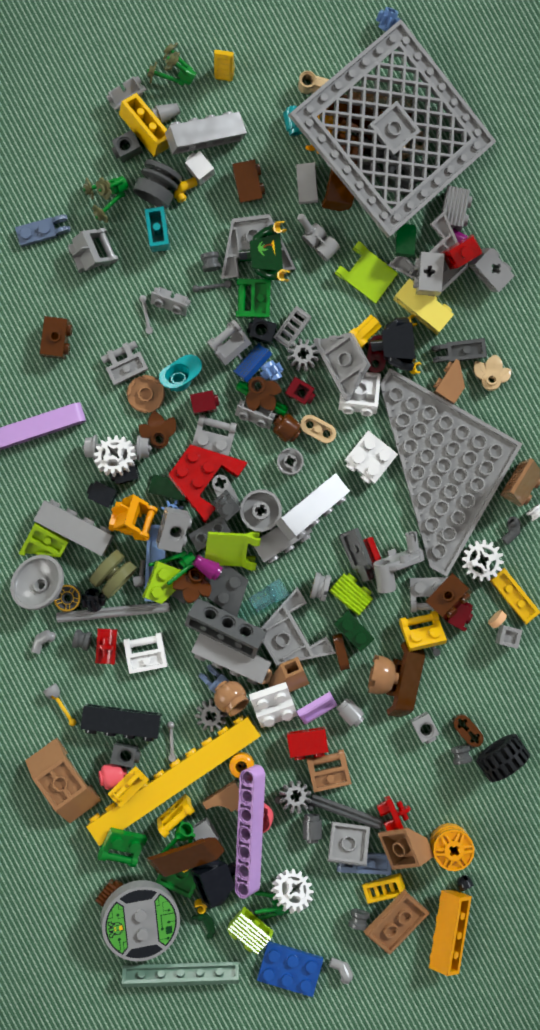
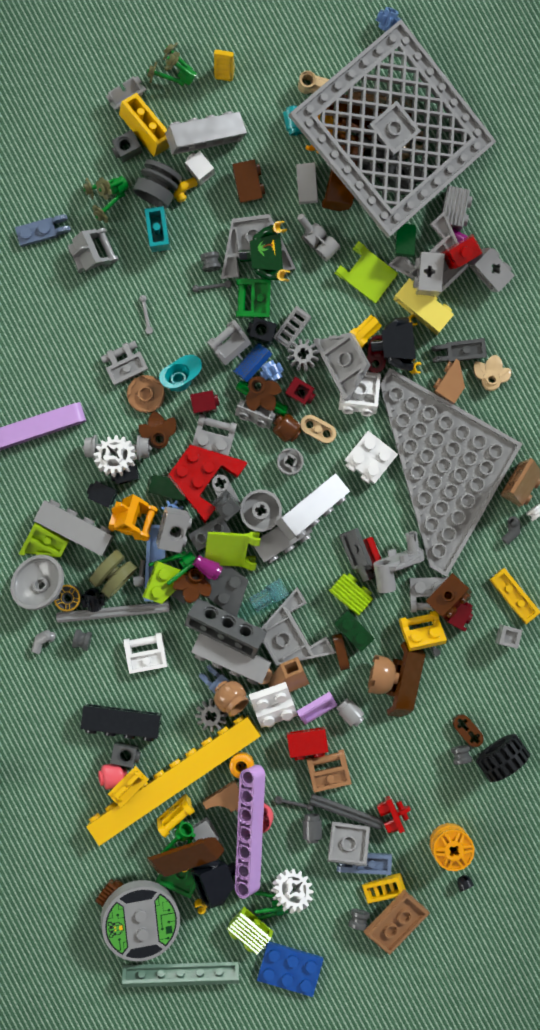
medium nougat slope [25,738,101,823] -> none
reddish brown brick [40,316,73,360] -> none
hinge [43,683,76,726] -> none
red hips [95,628,118,665] -> none
green plate [98,827,147,867] -> none
light grey hinge [150,287,191,316] -> none
light grey cone [151,103,180,124] -> none
light grey hinge [167,721,176,762] -> none
dark green piece [192,913,215,939] -> none
light grey gear [279,781,312,814] -> none
light grey wheel [310,572,331,602] -> none
light grey arm [329,957,353,984] -> none
medium nougat slope [378,828,434,870] -> none
light grey brick [410,711,439,744] -> none
light orange brick [429,889,472,976] -> none
white gear [461,540,504,582] -> none
light nougat tile [488,610,507,628] -> none

